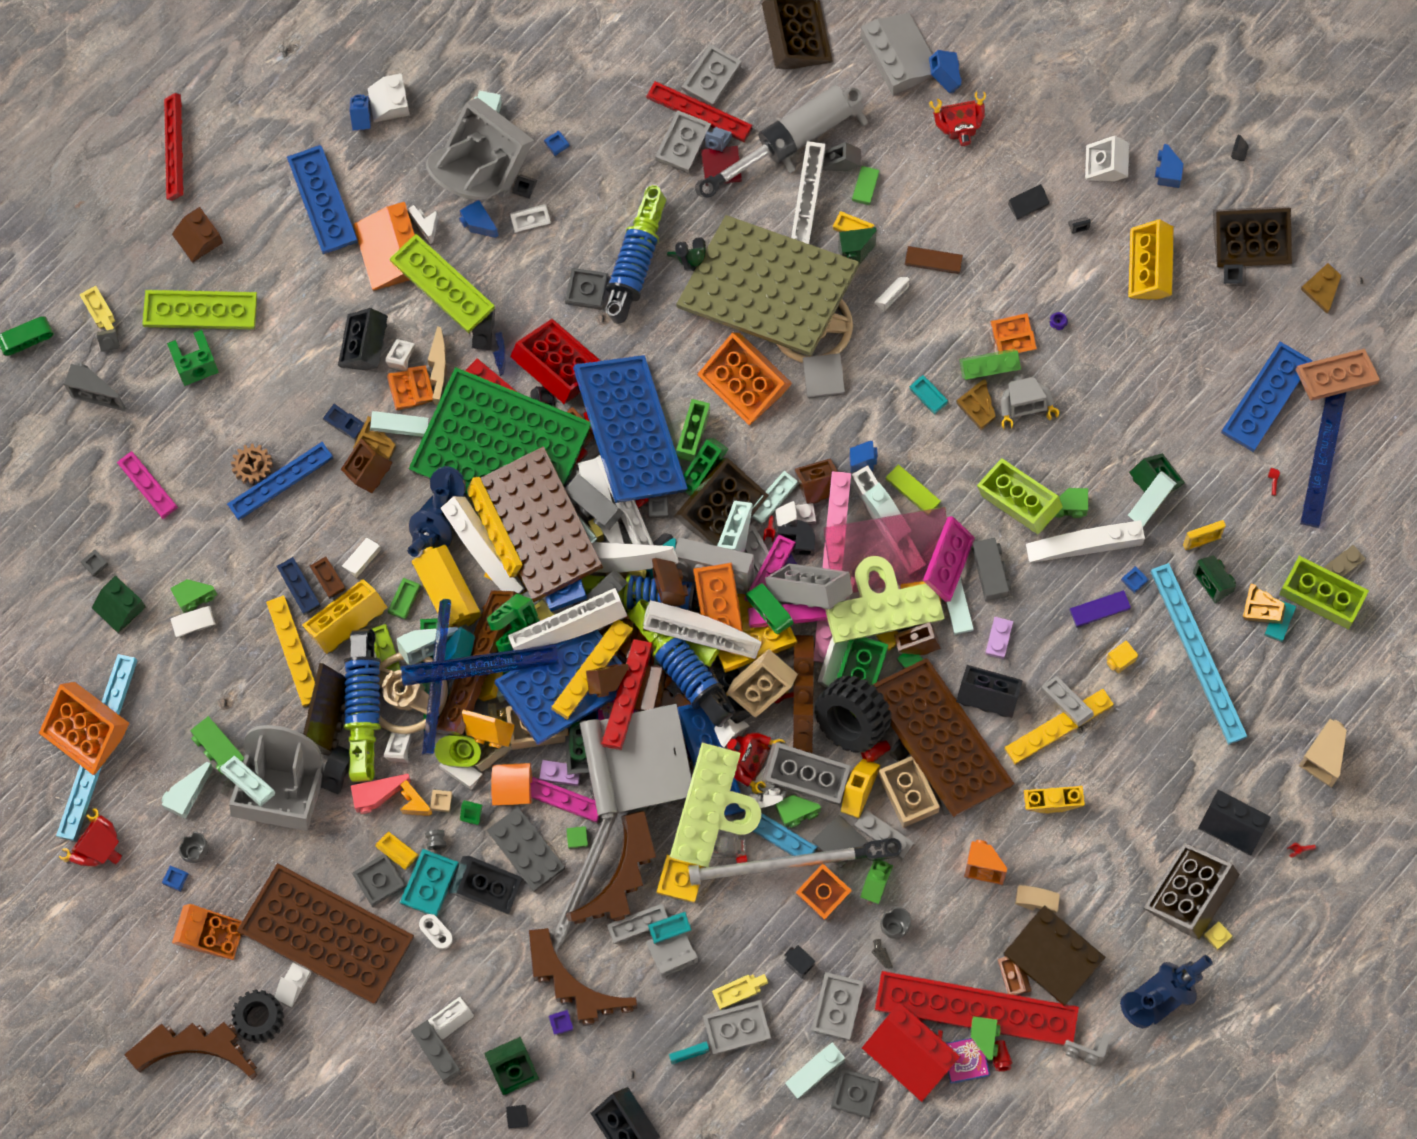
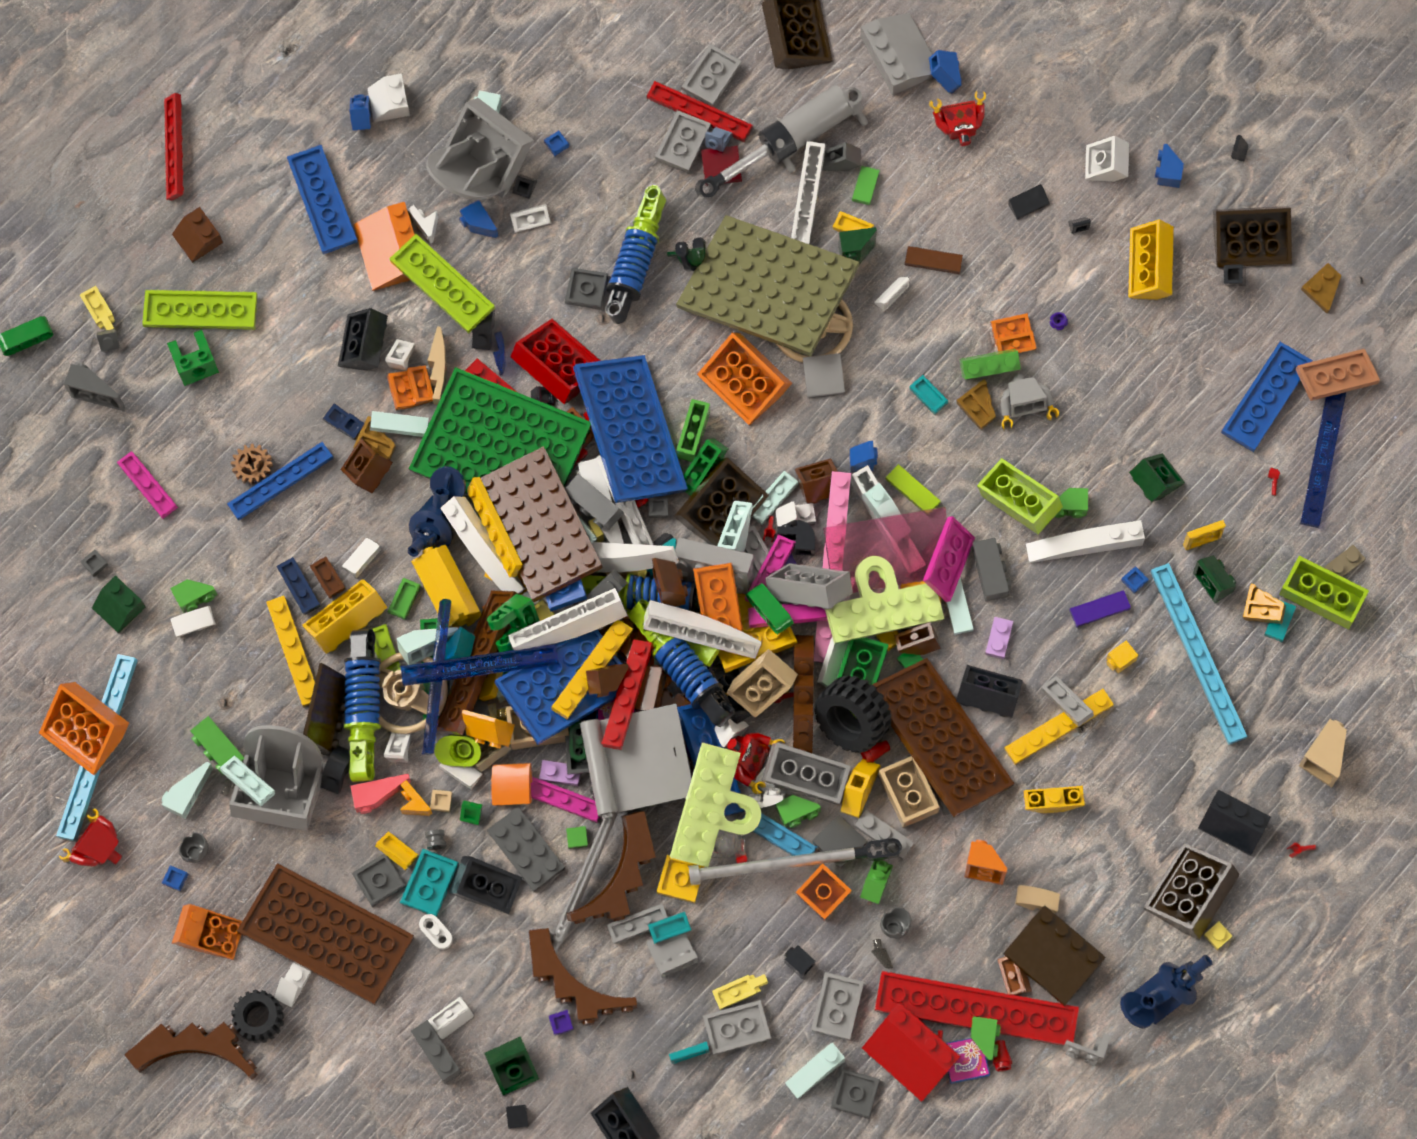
black slope [890,739,910,762] -> none
light aqua tile [1128,471,1177,527] -> none

